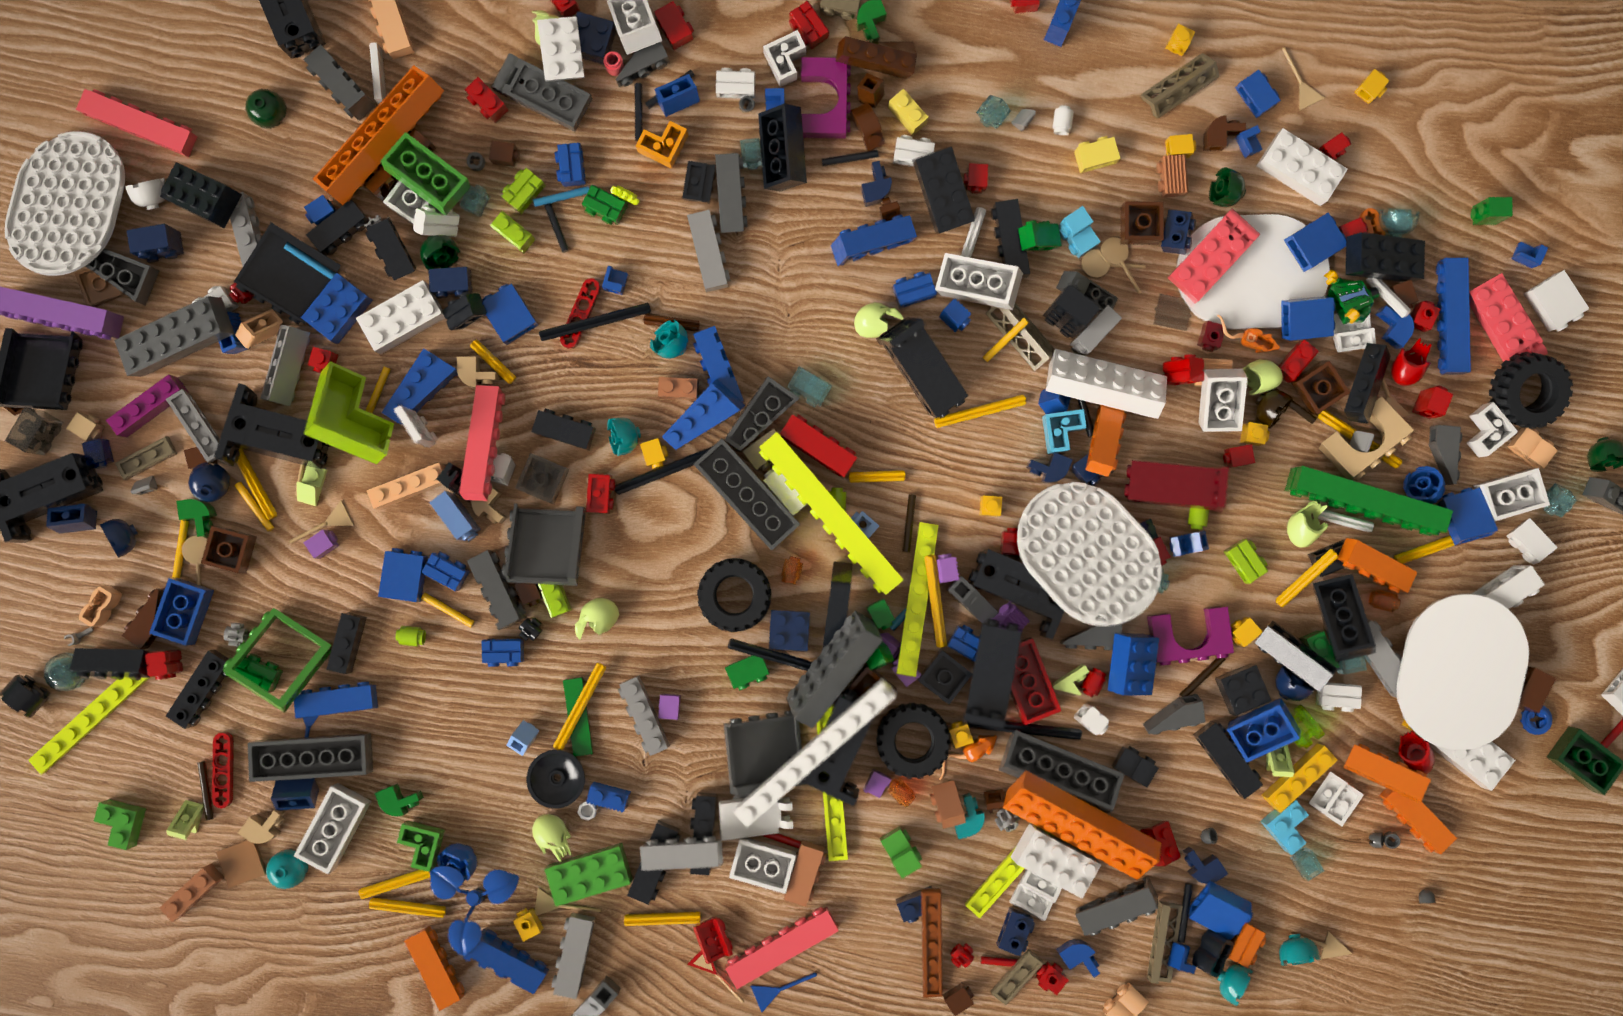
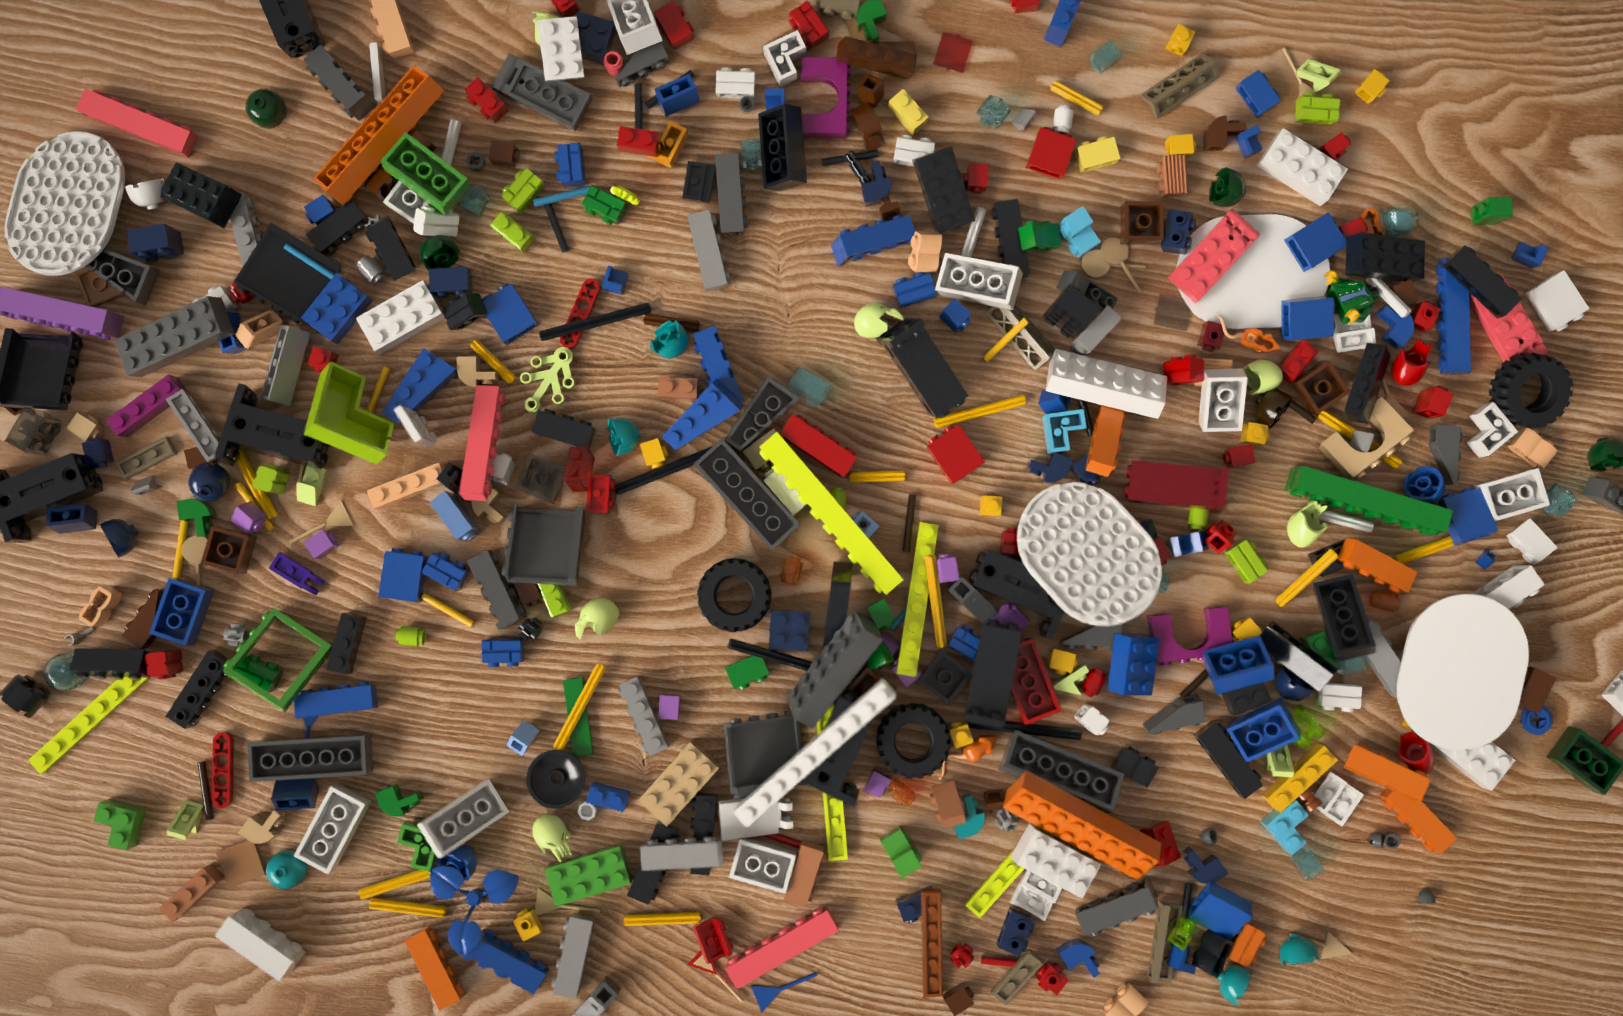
none -> white brick [215,908,305,981]
none -> medium lavender brick [231,501,267,535]
none -> lime brick [252,463,290,494]
none -> dark purple hinge [269,552,325,595]
none -> light grey brick [357,255,386,284]
none -> white brick [417,779,509,858]
none -> white axle [441,119,461,166]
none -> yellowish green plant [520,347,575,413]
none -> clear red brick [563,446,595,492]
none -> red brick [617,126,661,157]
none -> tan brick [638,740,720,827]
none -> black axle [844,151,871,184]
none -> light nougat brick [908,231,942,272]
none -> red brick [926,424,985,485]
none -> clear red piece [933,32,973,73]
none -> red brick [1026,127,1076,180]
none -> yellow brick [1046,648,1078,676]
none -> yellow axle [1051,80,1103,116]
none -> clear light blue brick [1089,40,1122,74]
none -> clear neon green brick [1167,917,1199,951]
none -> blue brick [1202,635,1275,695]
none -> red brick [1204,520,1236,554]
none -> lime brick [1294,93,1340,124]
none -> dark orange wheel [1296,787,1323,814]
none -> yellowish green slope [1297,59,1341,93]
none -> black brick [1441,245,1522,319]
none -> blue piece [1475,549,1496,570]

